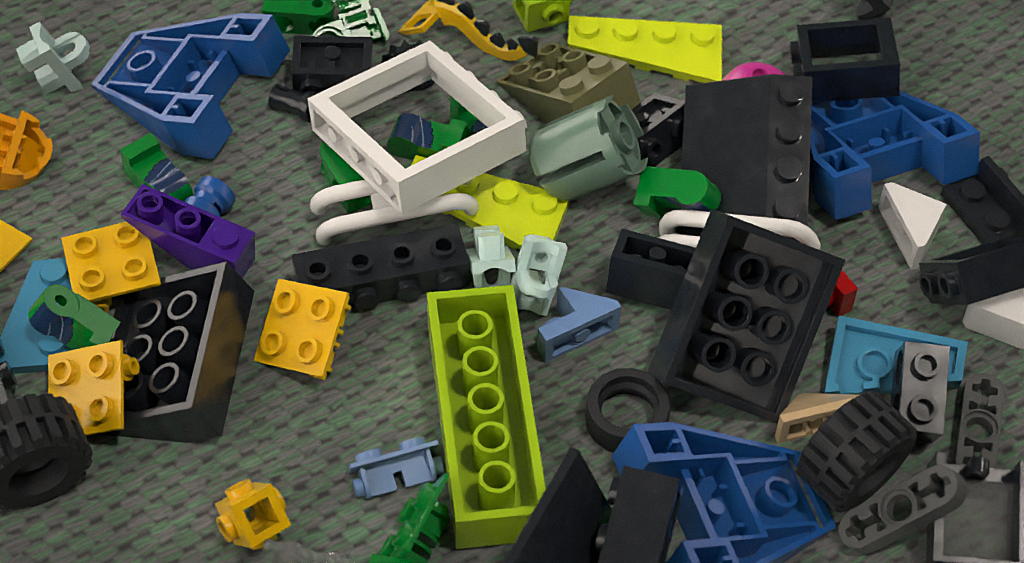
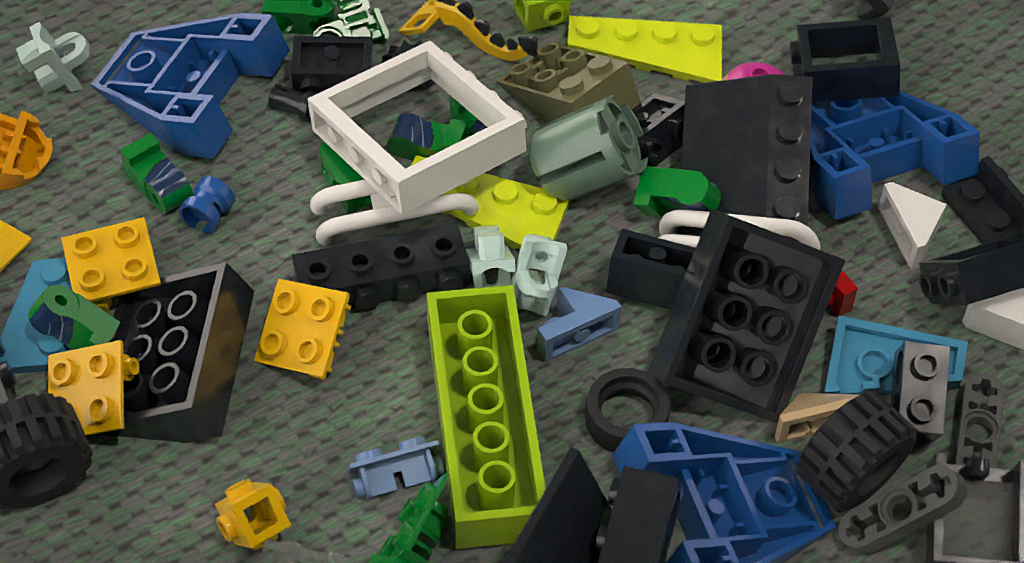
dark purple slope [121,184,255,278] -> none

